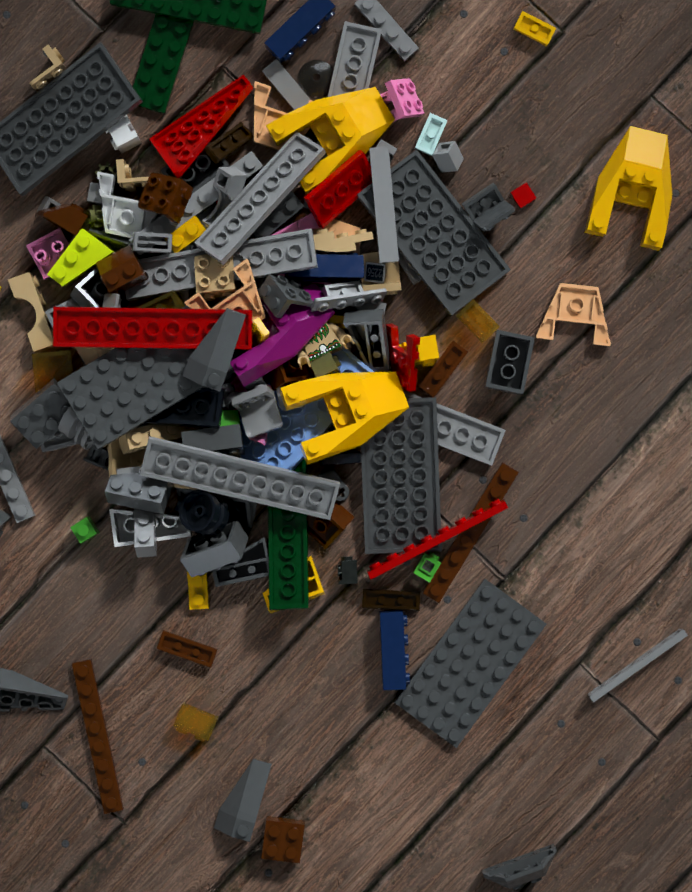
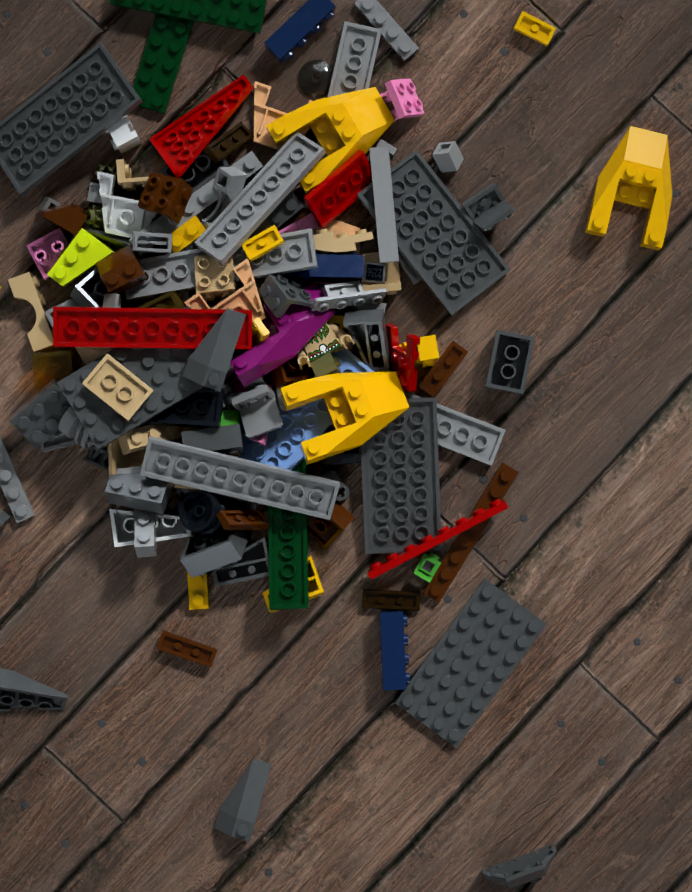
tan bracket [29,44,67,92] -> none
bright green brick [70,517,99,544] -> none
reddish brown plate [72,659,124,814] -> none
clear yellow brick [173,702,219,742] -> none
reddish brown brick [261,816,305,863] -> none
light grey tile [262,59,311,110] -> none
pearl dark grey brick [338,556,358,584] -> none
light aqua plate [415,113,448,156] -> none
clear yellow brick [456,299,500,343] -> none
red tile [510,182,537,209] -> none
light nougat wing [535,283,611,347] -> none
light grey tile [588,628,688,702] -> none
none -> tan plate [82,353,154,422]
none -> reddish brown plate [216,510,270,530]
none -> yellow plate [241,225,285,262]

